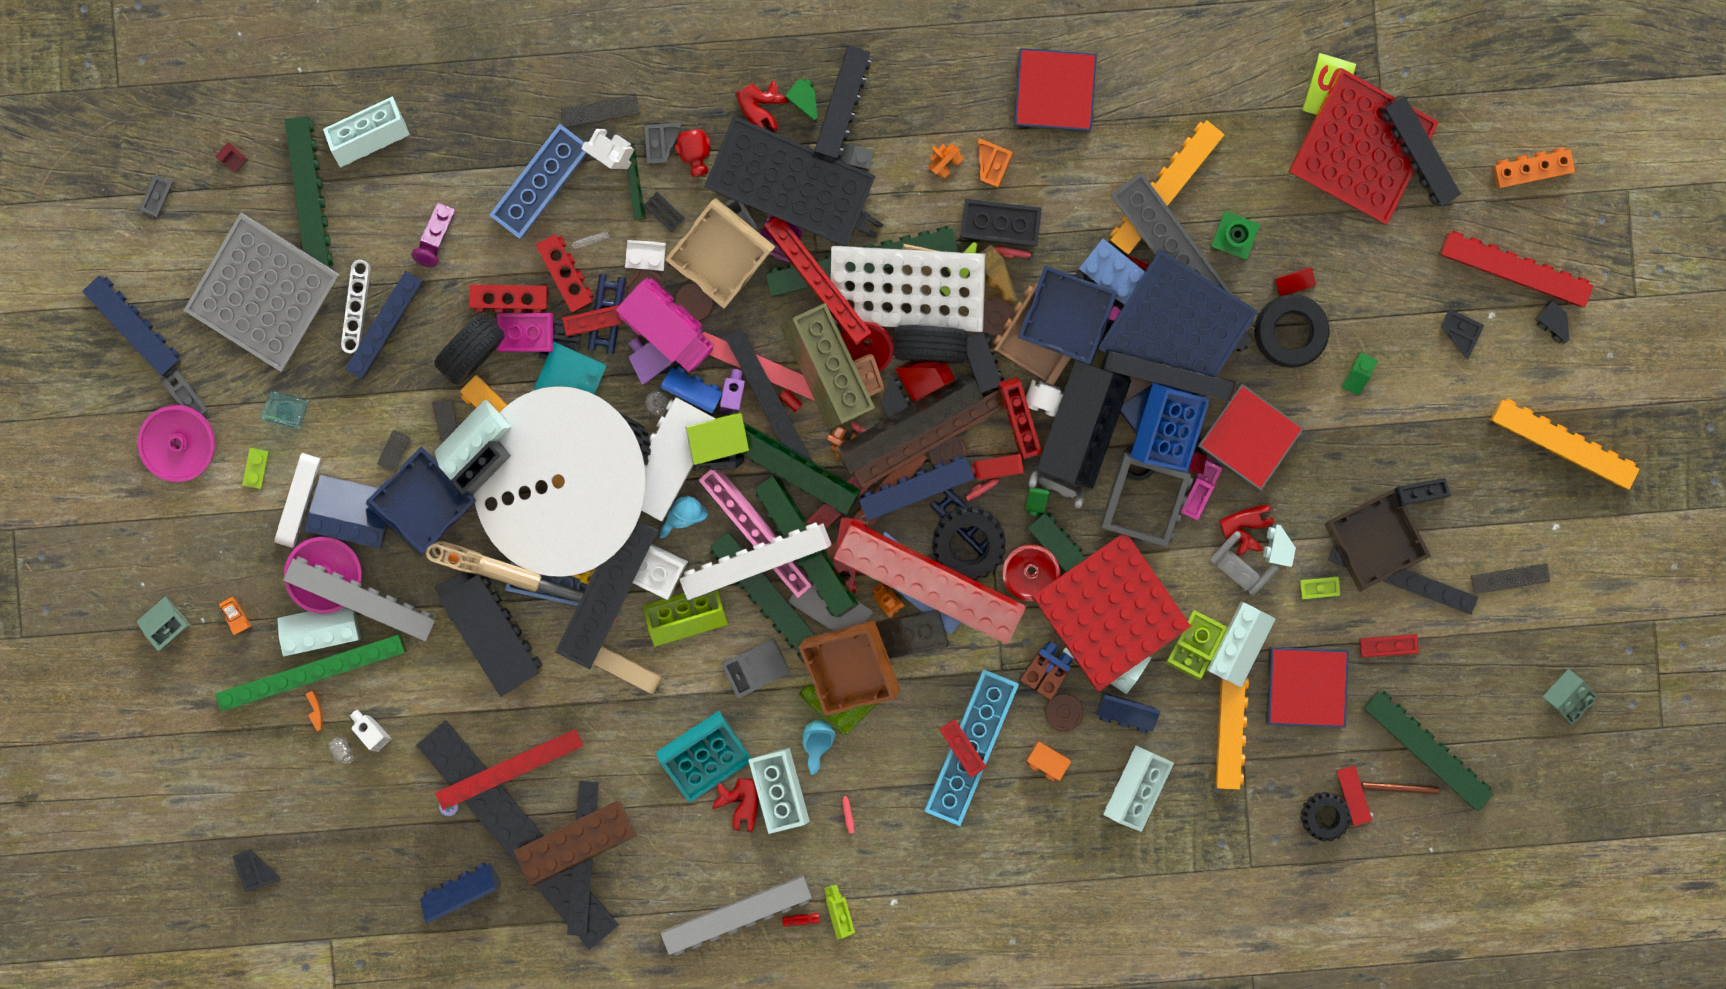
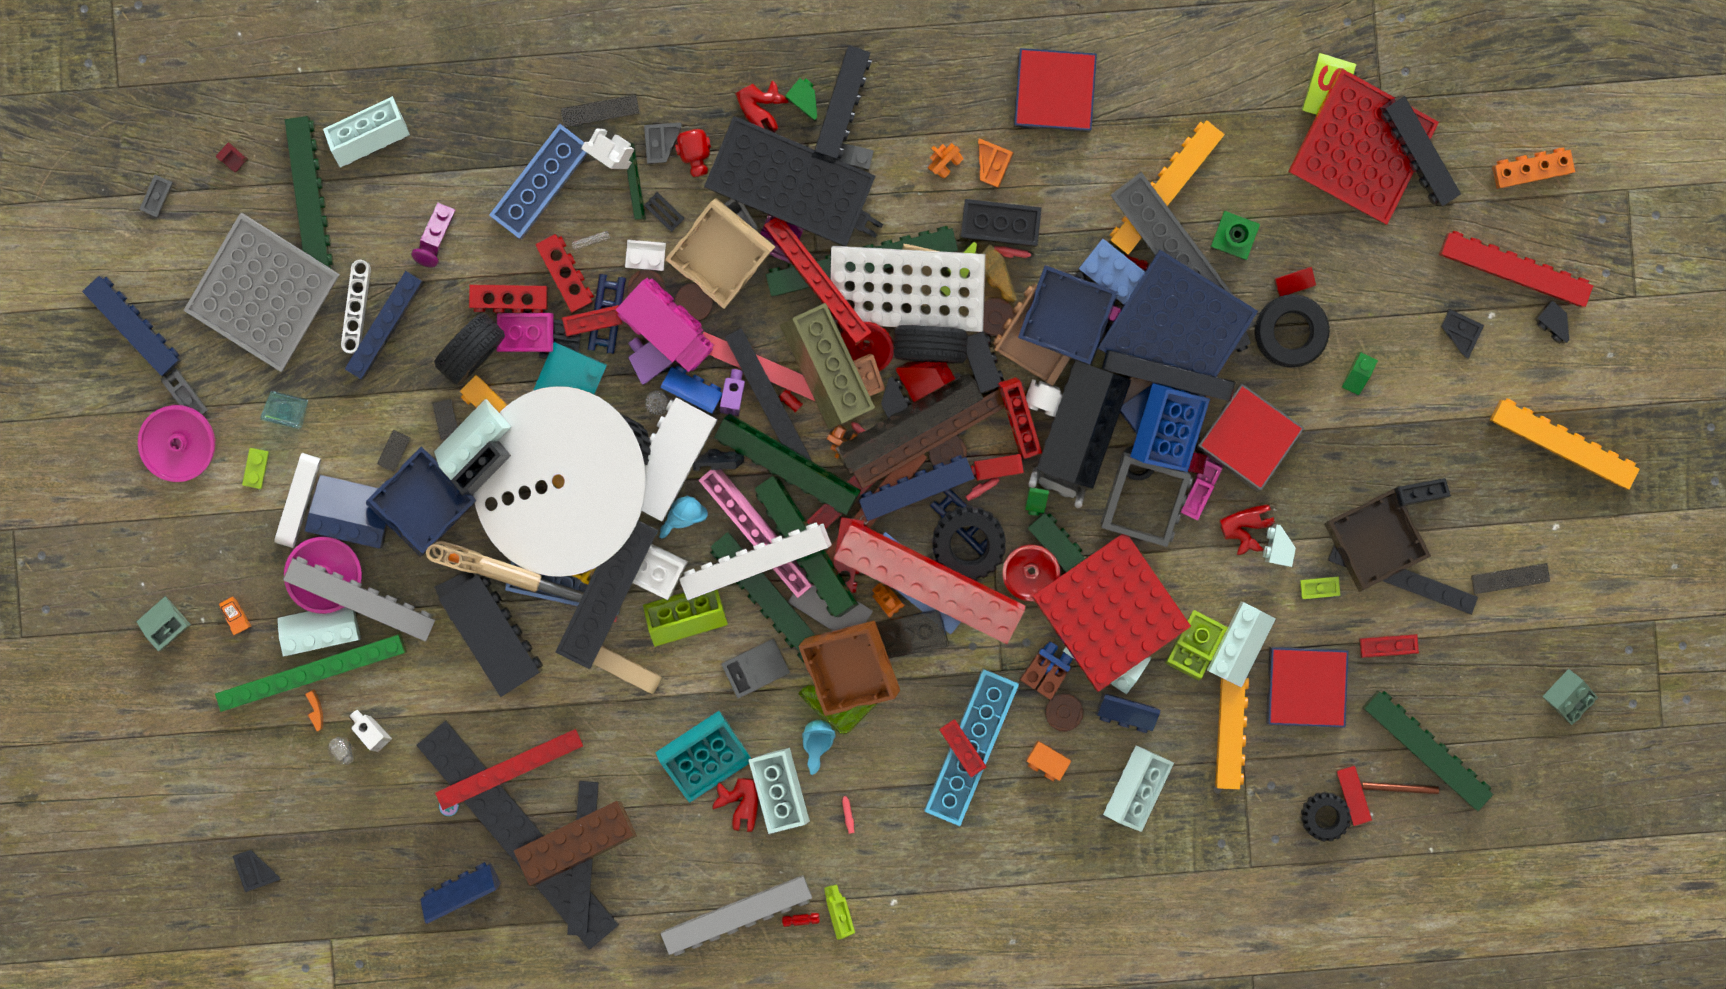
lime tile [685,413,749,465] -> none
light grey plate [1210,531,1279,596] -> none

